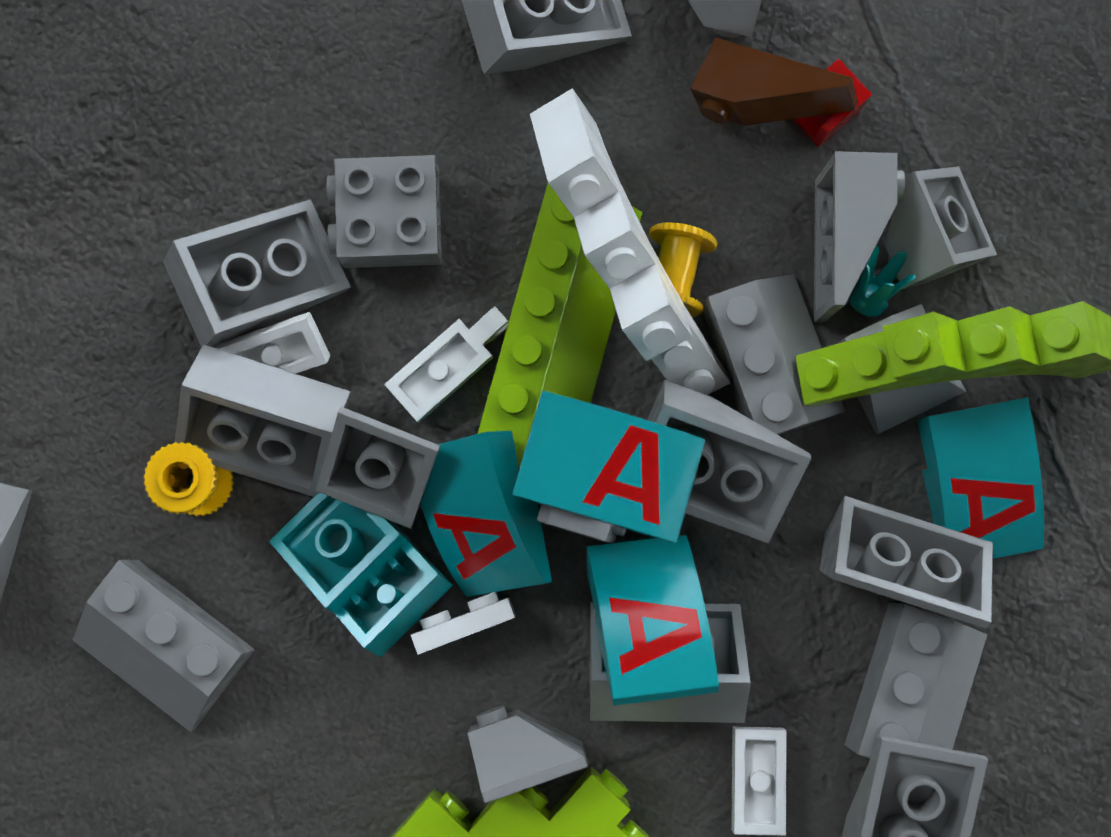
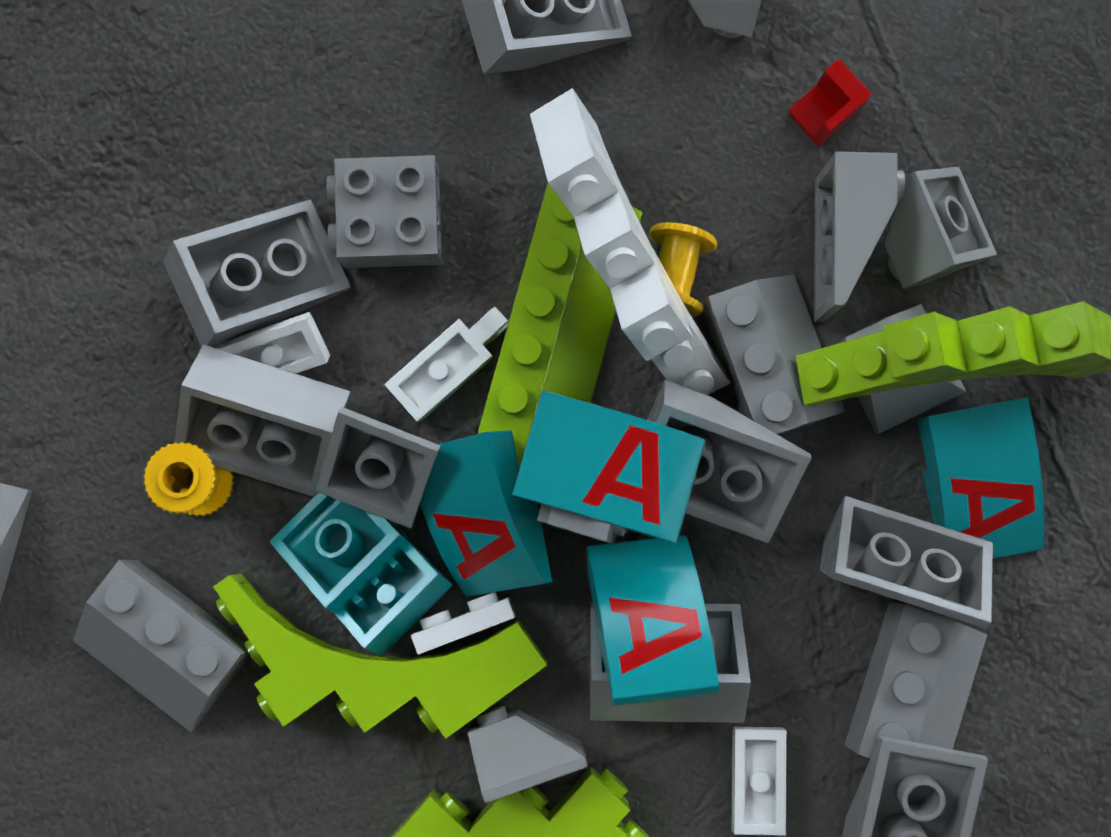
reddish brown slope [690,38,858,126] -> none
teal piece [849,245,916,317] -> none
none -> lime arch [213,574,548,739]

